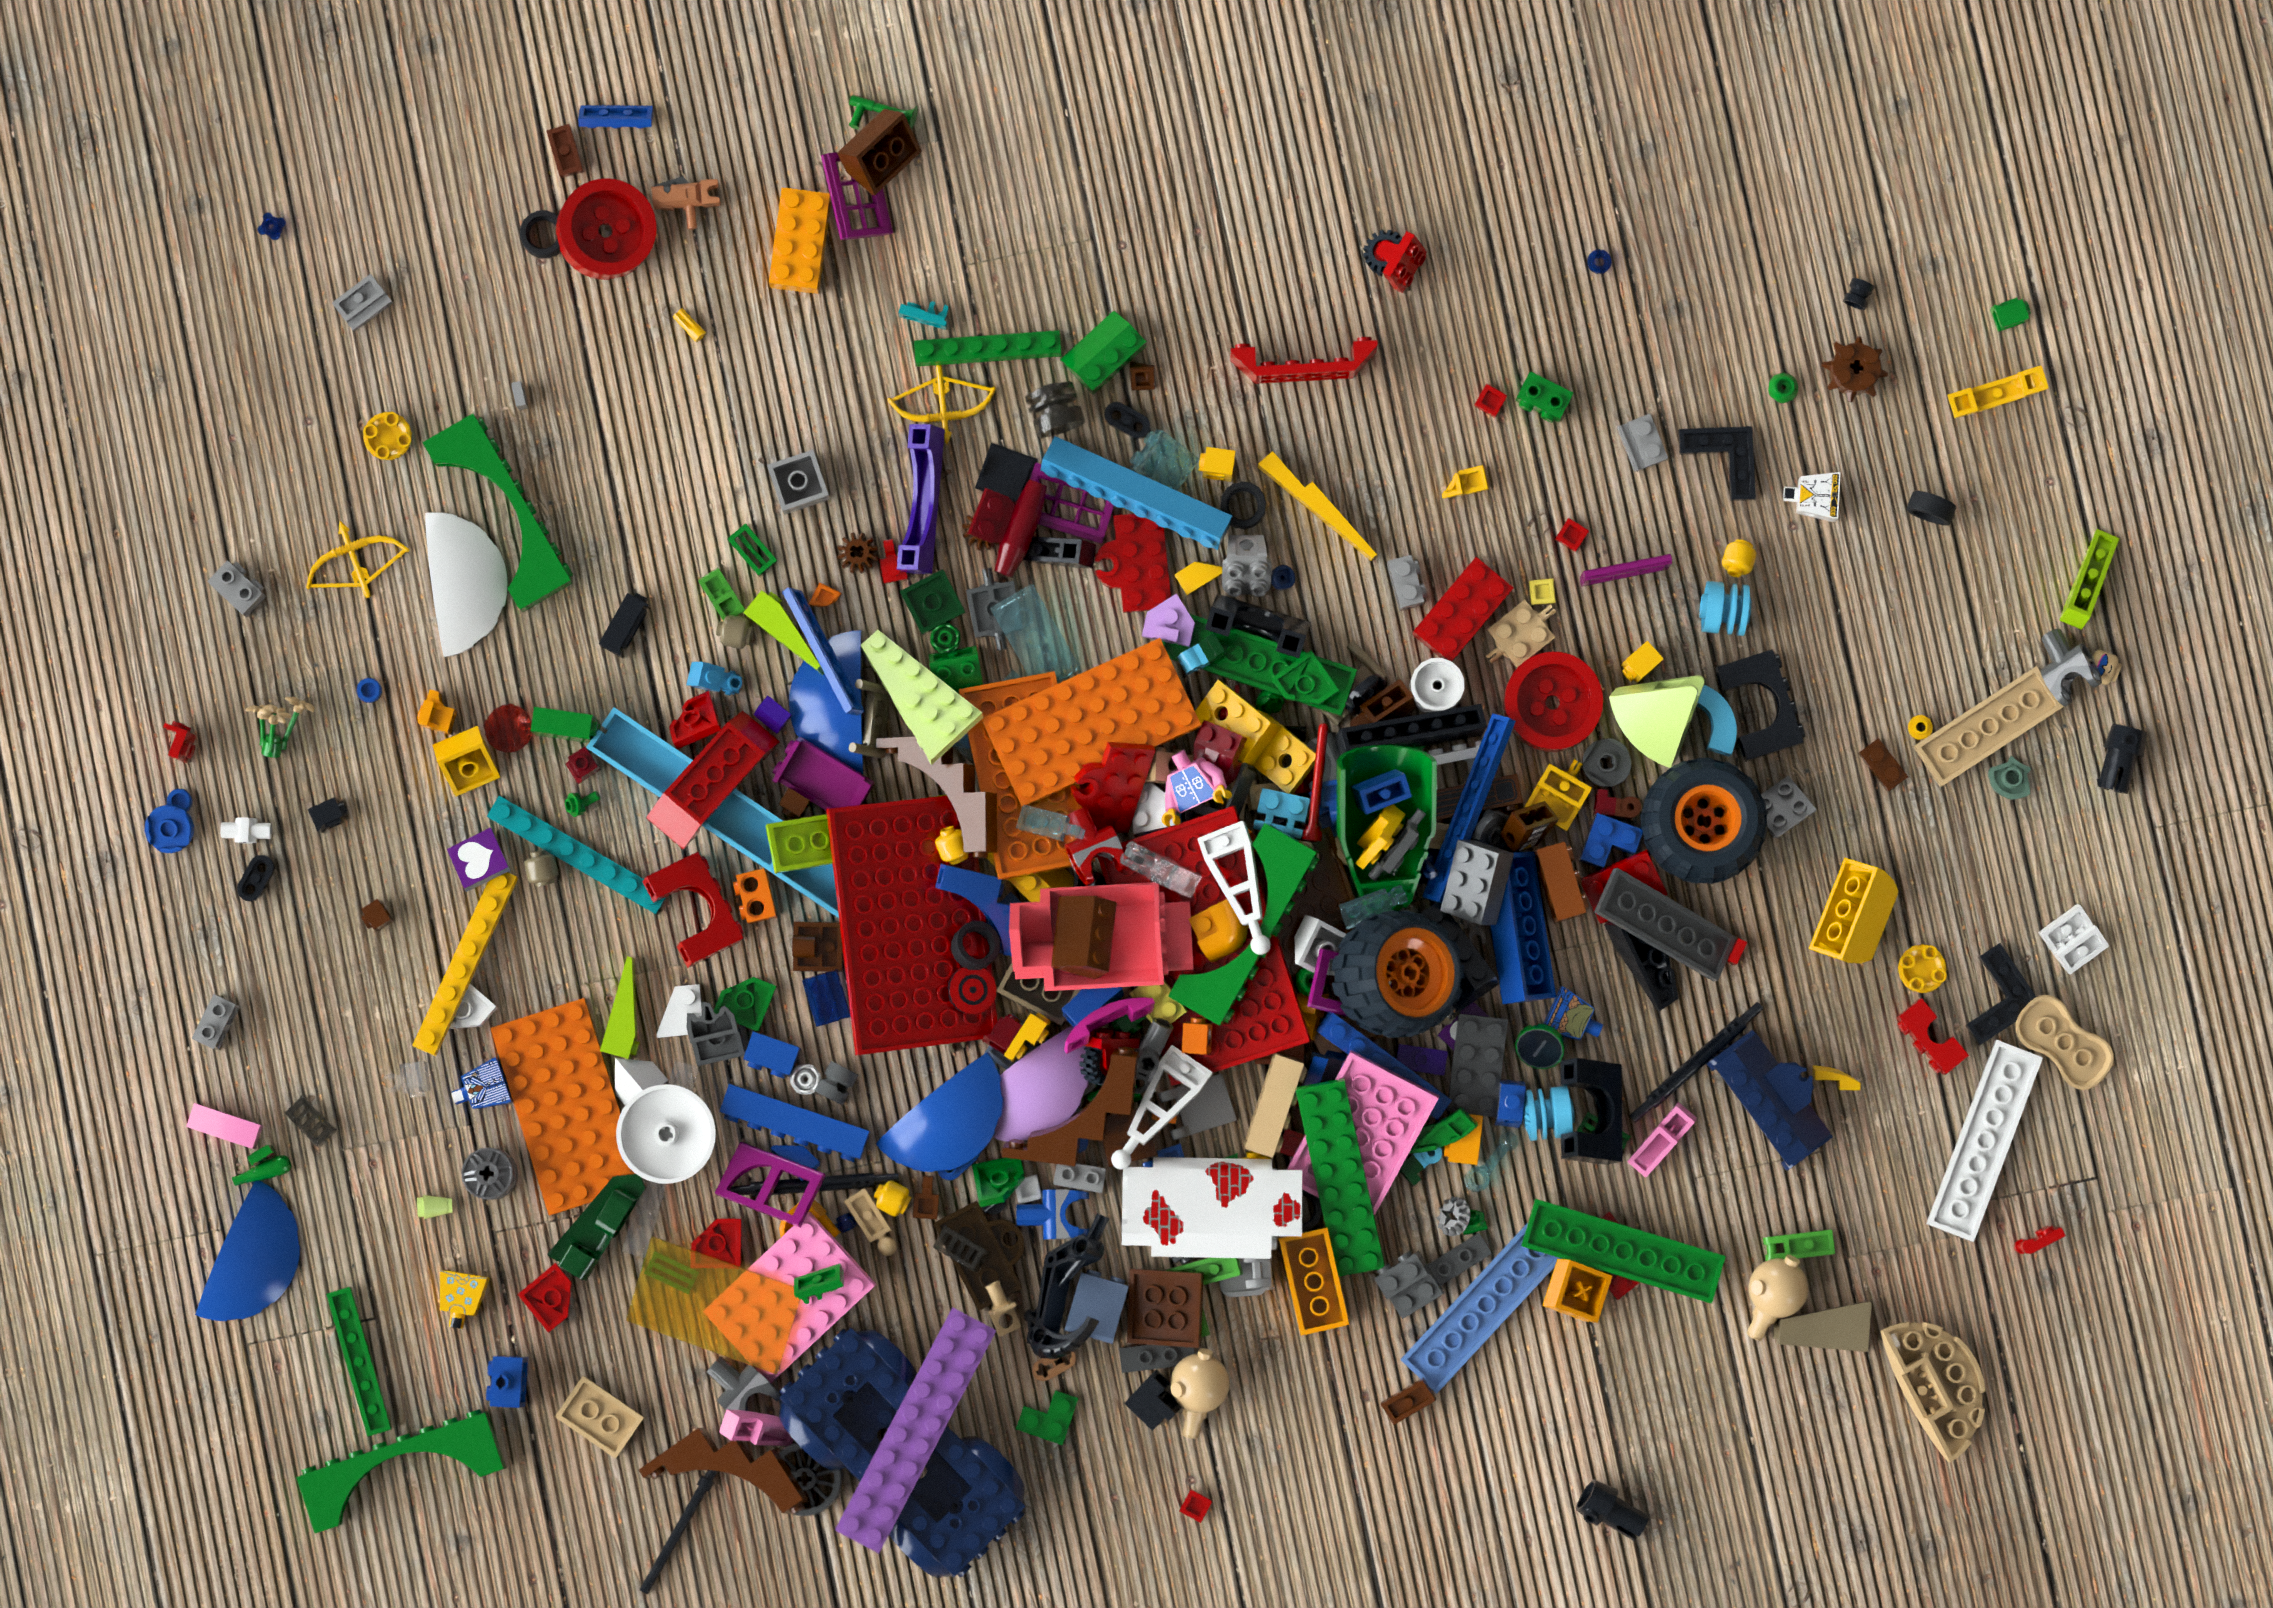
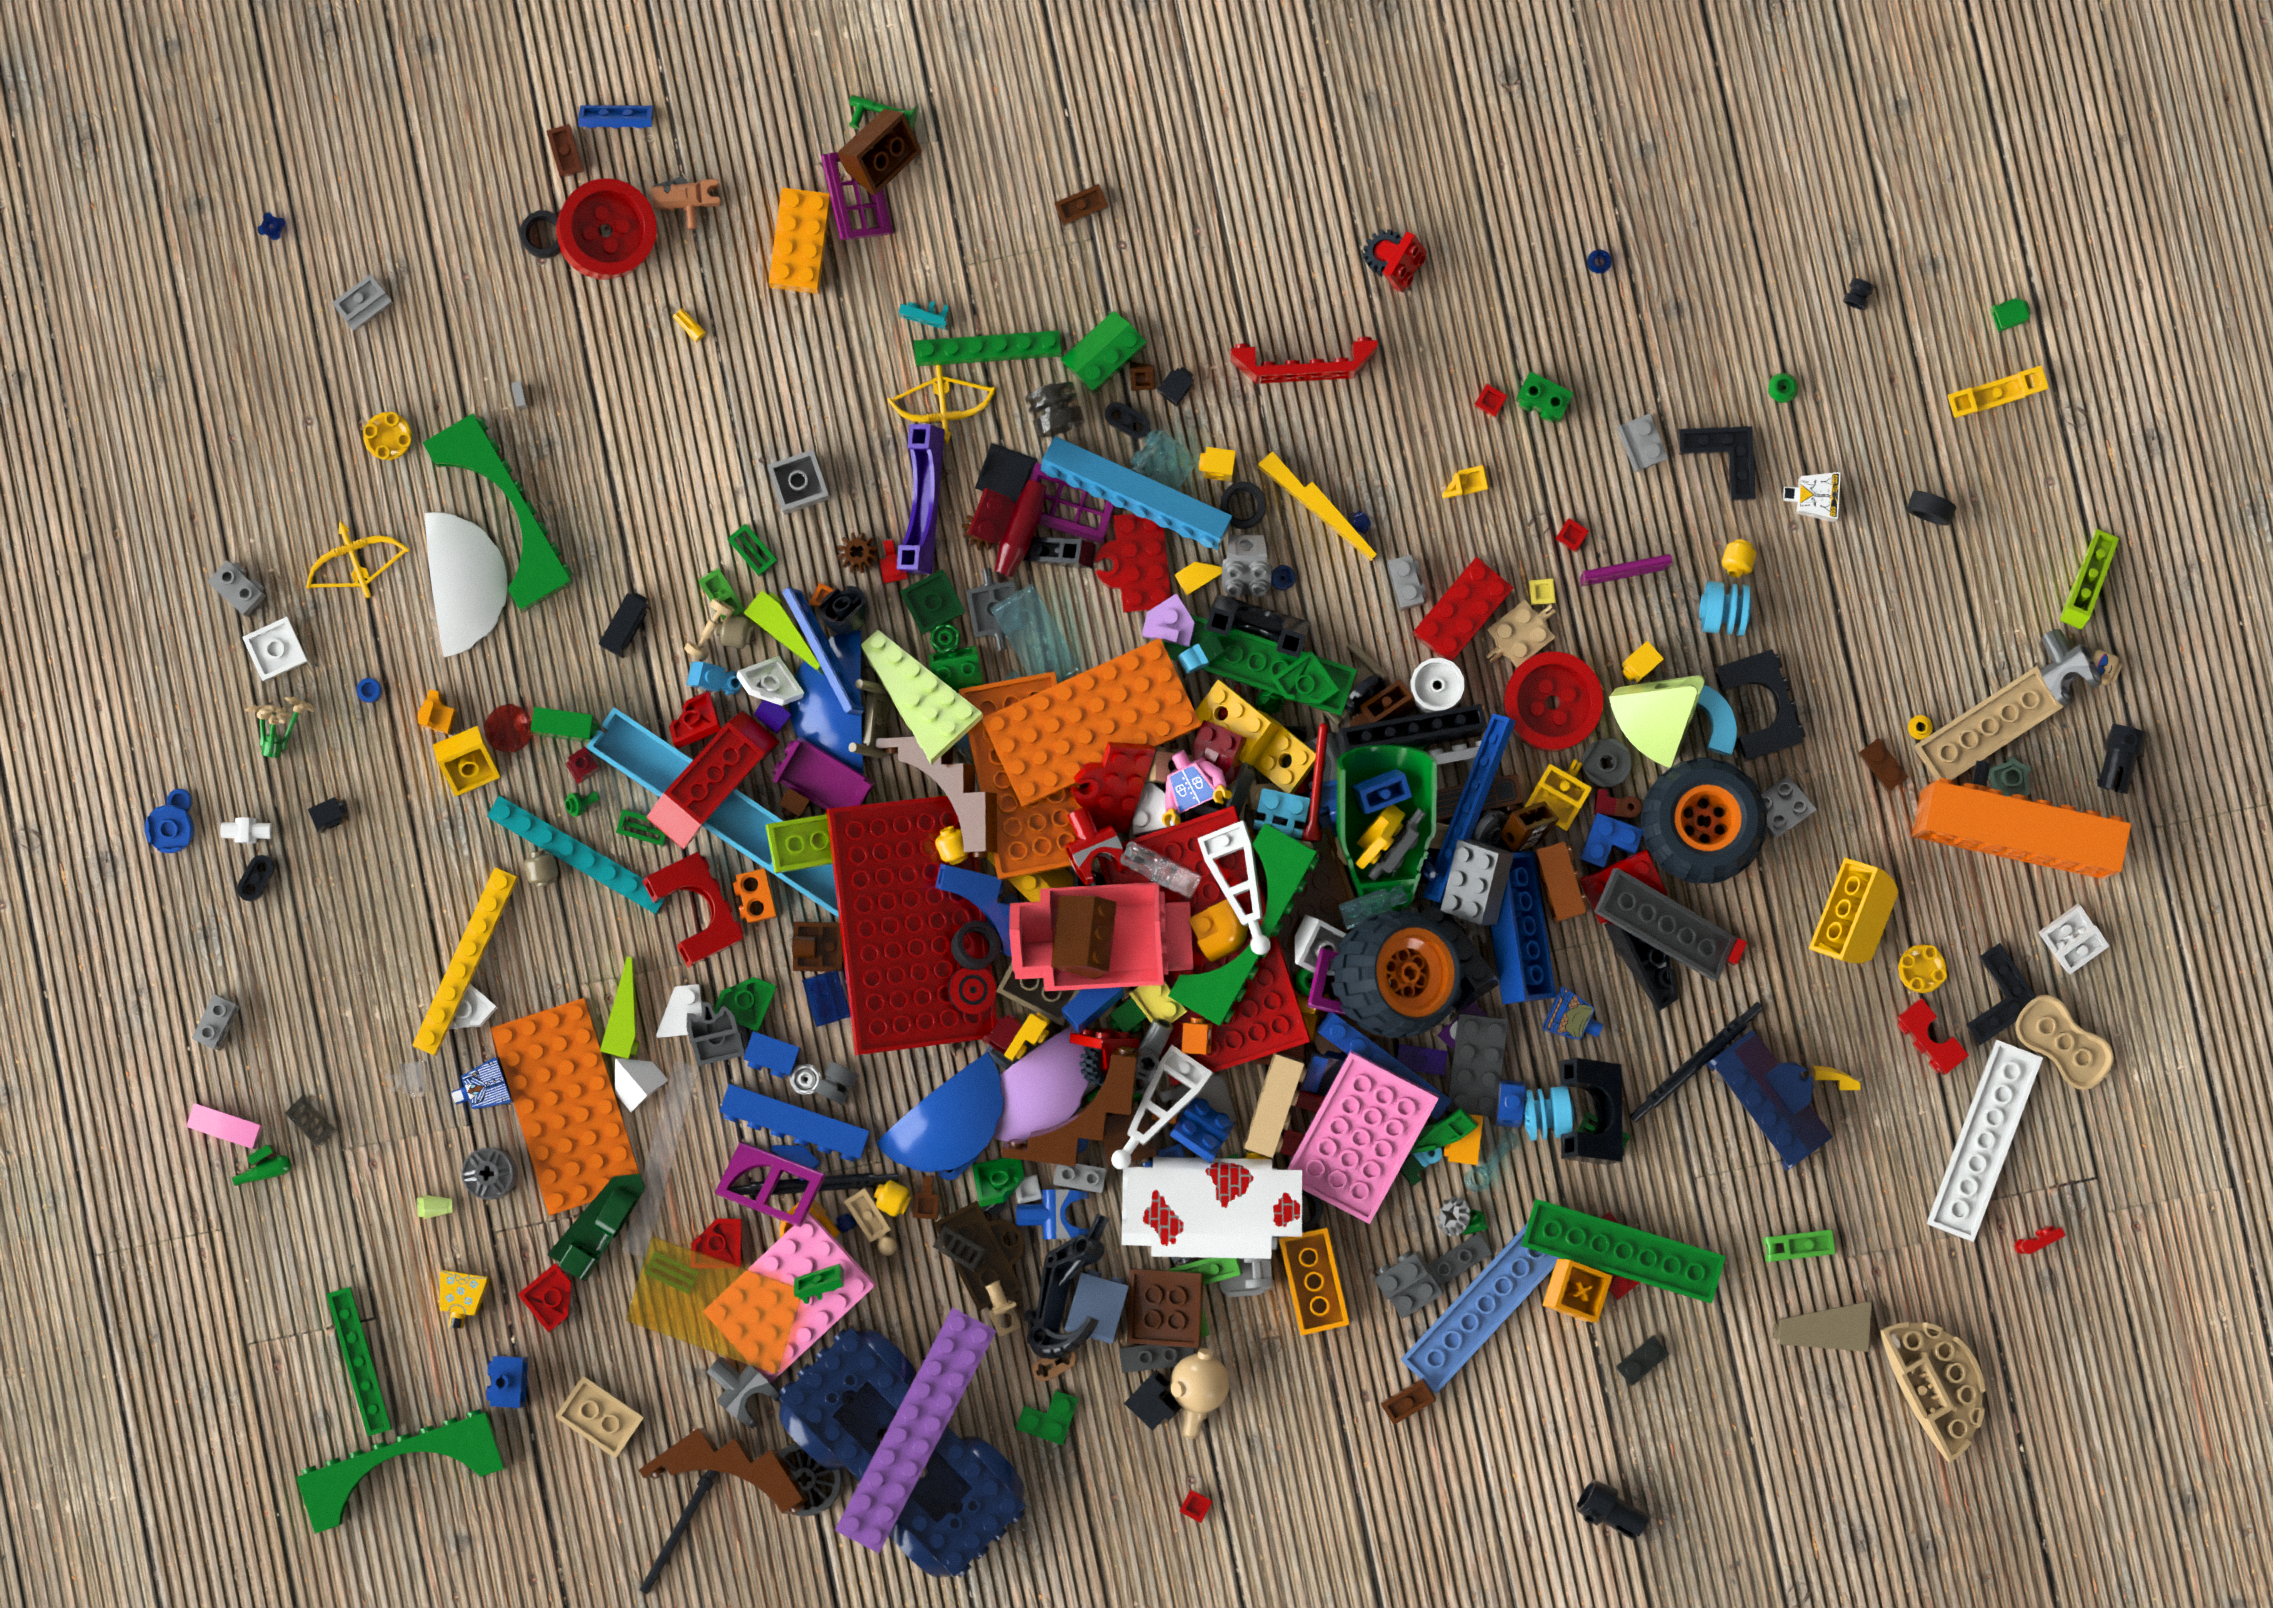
red bracket [163,721,196,763] -> none
blue brick [195,1180,301,1321] -> none
reddish brown plate [361,899,394,931] -> none
tile [447,828,510,892] -> none
white dish [616,1084,716,1184] -> none
bright pink slope [719,1409,794,1446] -> none
clear light blue plate [1016,804,1086,841] -> none
dark pink slope [1064,997,1155,1054] -> none
green plate [1296,1078,1385,1277] -> none
black tile [1515,1024,1565,1069] -> none
bright pink slope [1627,1102,1697,1178] -> none
tan piece [1746,1255,1809,1341] -> none
reddish brown brick [1821,336,1888,402] -> none
none -> white plate [242,617,308,682]
none -> green tile [616,809,666,847]
none -> tan wheel [684,598,735,661]
none -> white plate [736,656,804,706]
none -> black cylinder [819,586,870,635]
none -> reddish brown plate [1054,184,1108,226]
none -> black window [1157,367,1194,407]
none -> blue plate [1170,1097,1235,1163]
none -> clear blue plate [1349,510,1371,534]
none -> pearl dark grey plate [1615,1335,1669,1386]
none -> orange piece [1911,761,2131,879]

